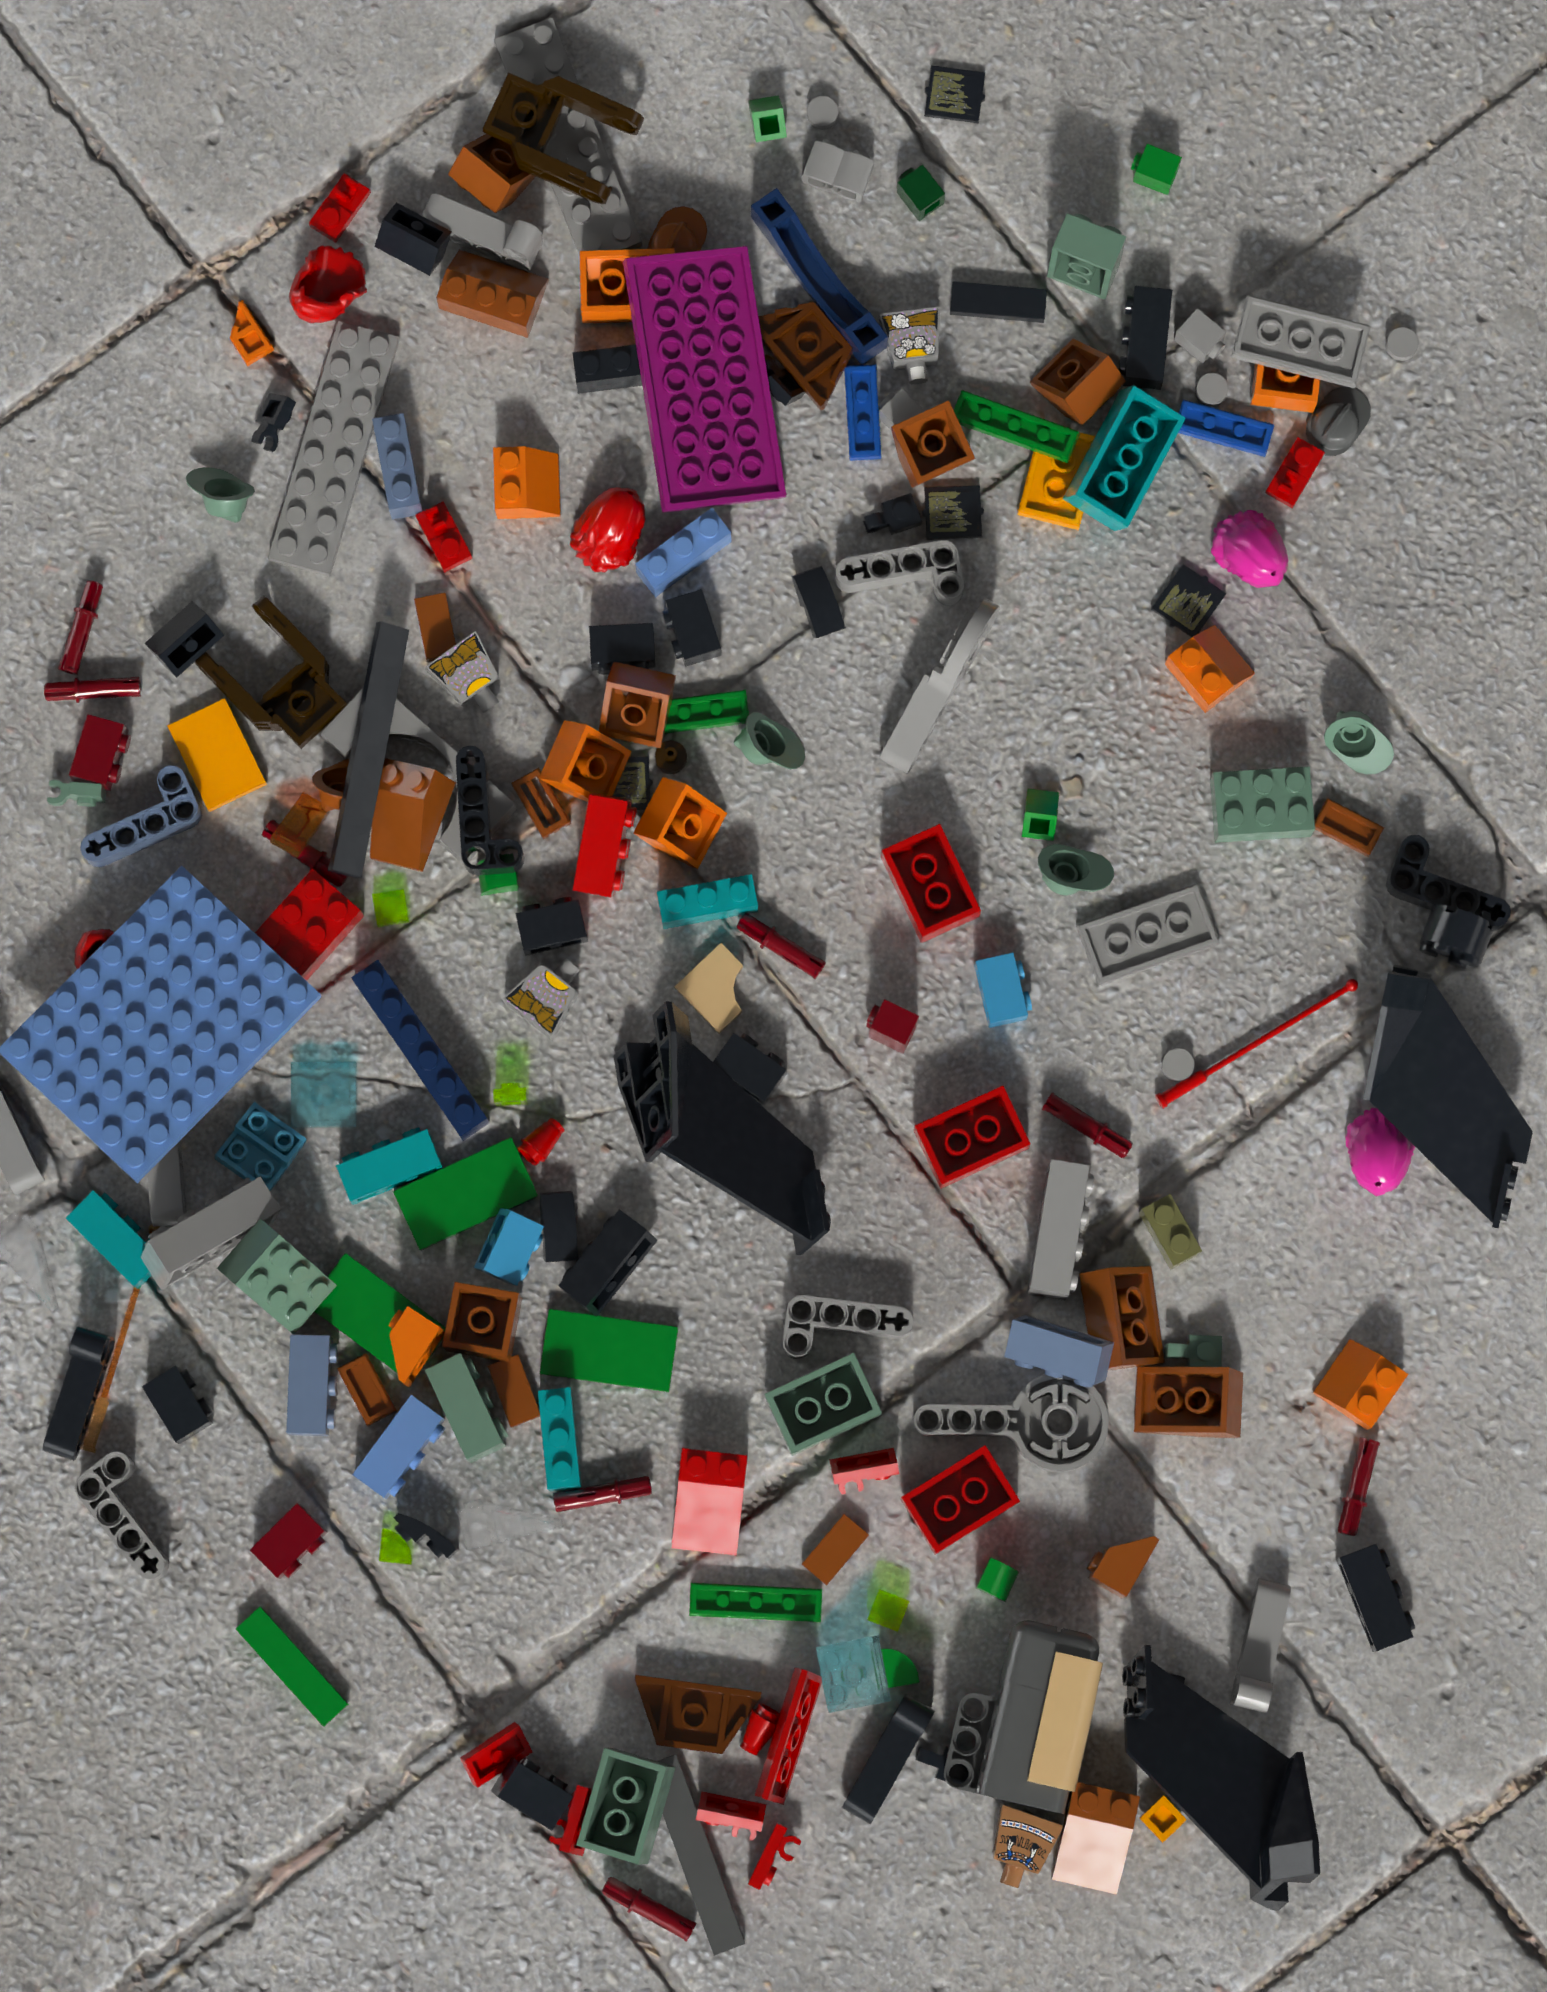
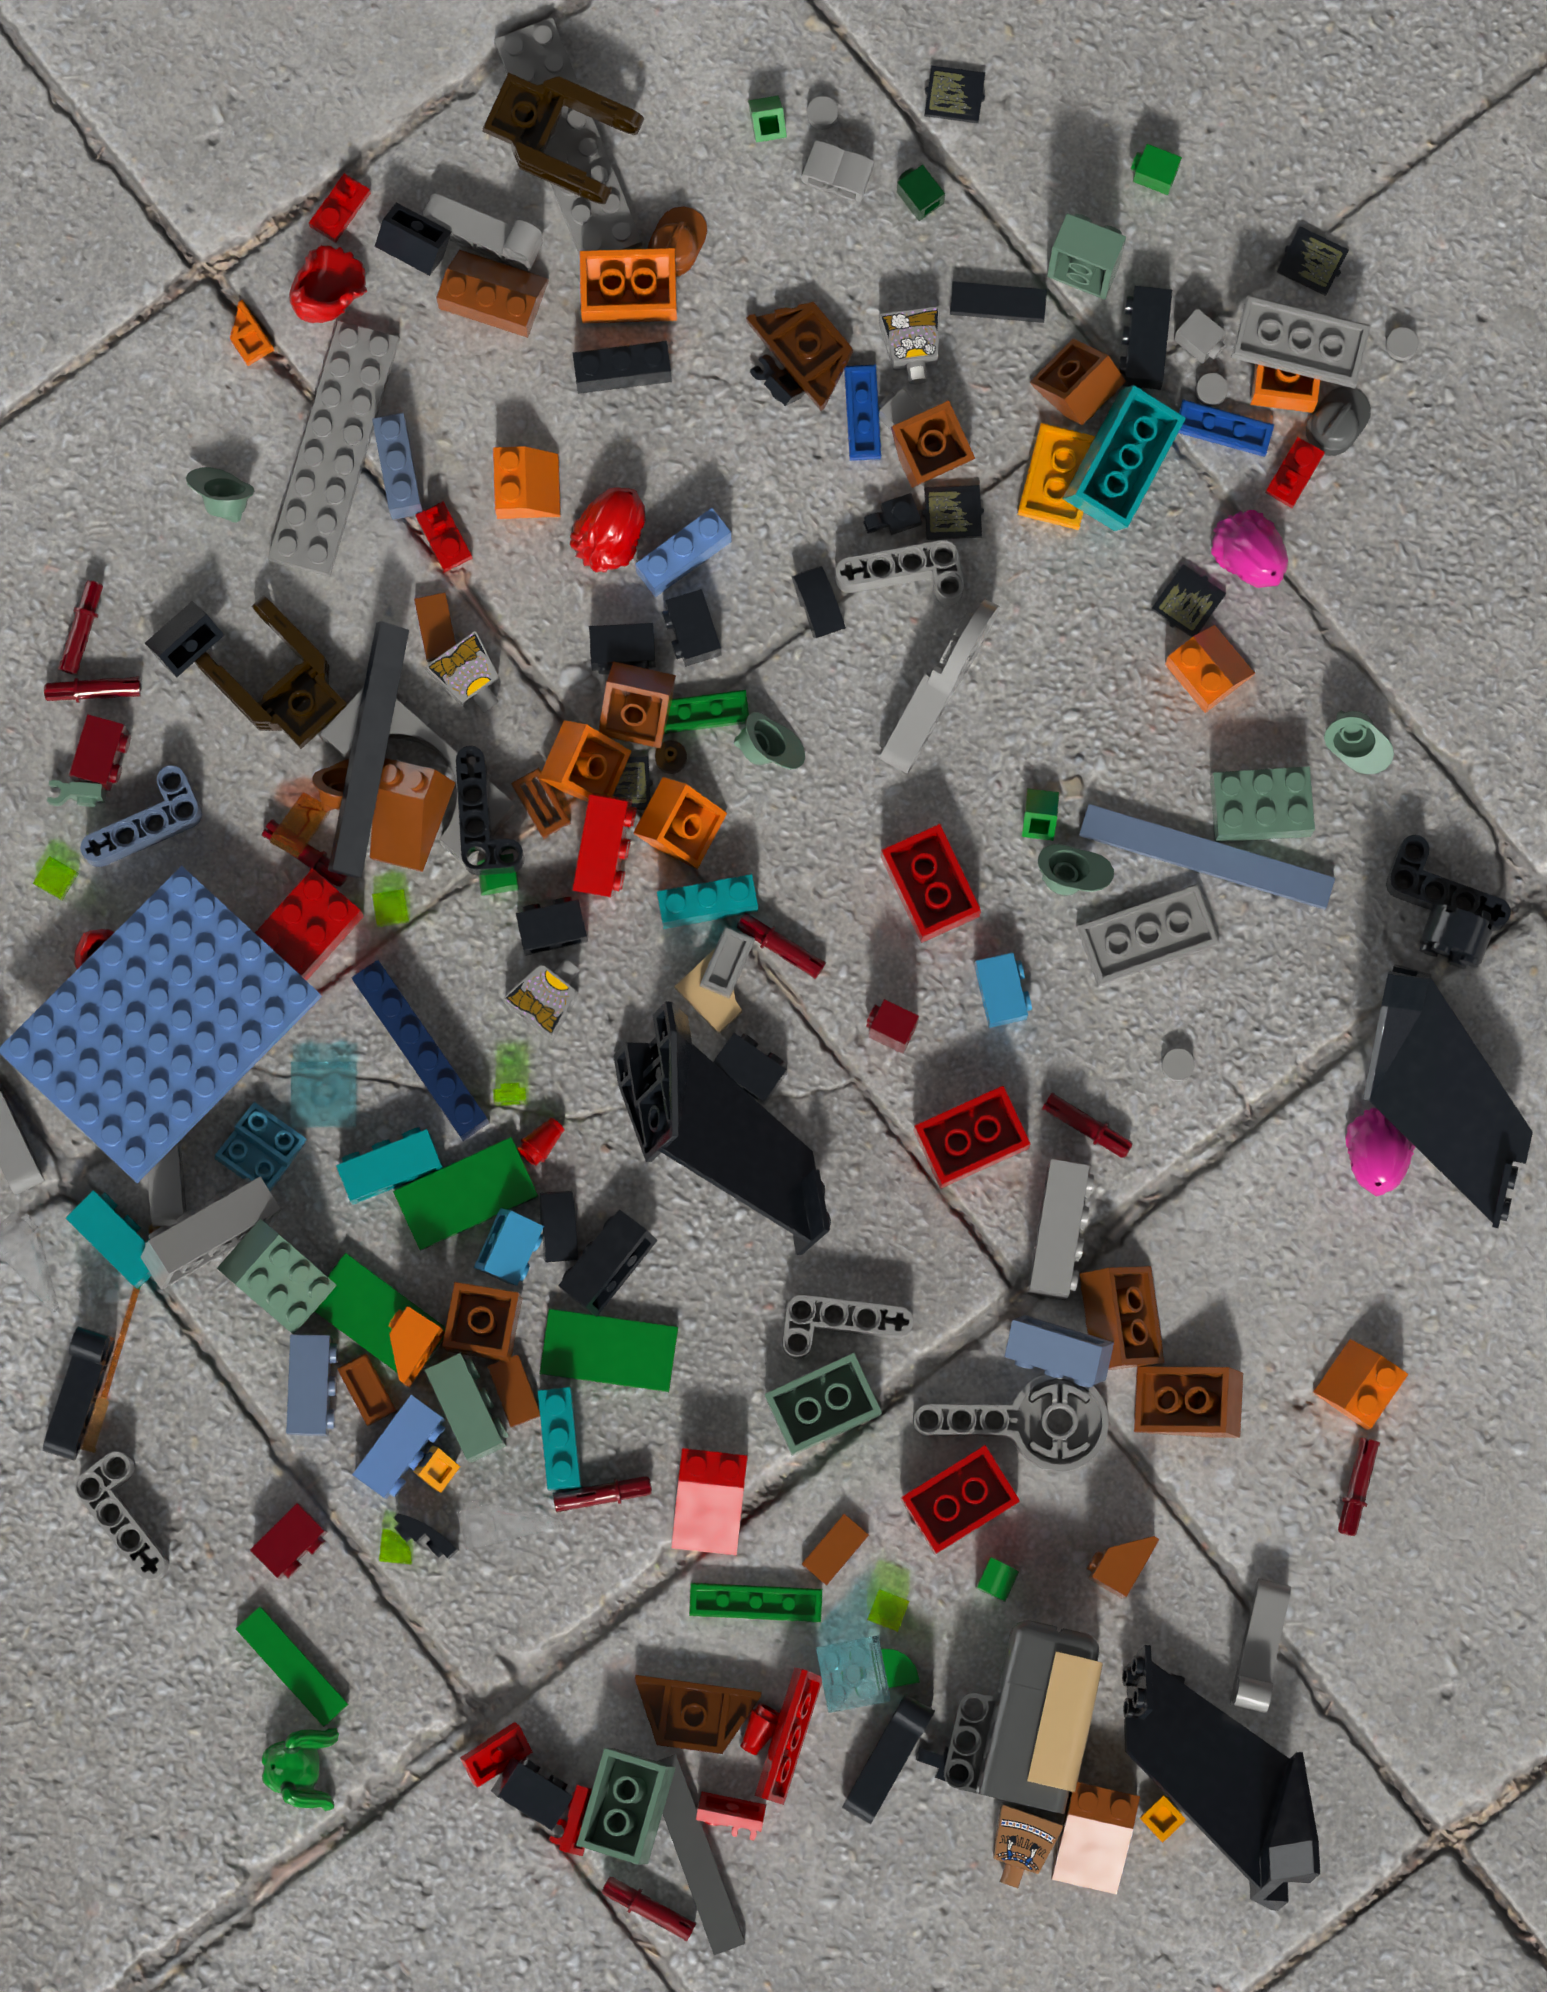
black brick [142,1365,213,1444] -> none
light orange tile [167,698,267,812] -> none
black plate [251,393,296,452] -> none
dark orange slope [448,134,536,214] -> none
magenta plate [623,246,786,513] -> none
red plate [748,1823,801,1890] -> none
dark blue arch [751,188,888,365] -> none
red plate [829,1448,899,1495] -> none
green tile [953,390,1080,463] -> none
olive brick [1139,1194,1202,1270] -> none
red piece [1155,979,1358,1109] -> none
sand green plate [1165,1335,1222,1367] -> none
dark orange tile [1315,798,1385,857] -> none
black brick [1336,1544,1415,1652] -> none
none -> clear neon green plate [33,856,79,901]
none -> green hair [262,1728,339,1811]
none -> light orange plate [413,1446,461,1493]
none -> light grey tile [700,926,755,999]
none -> sand blue tile [1079,804,1335,910]
none -> piece [1277,226,1349,296]

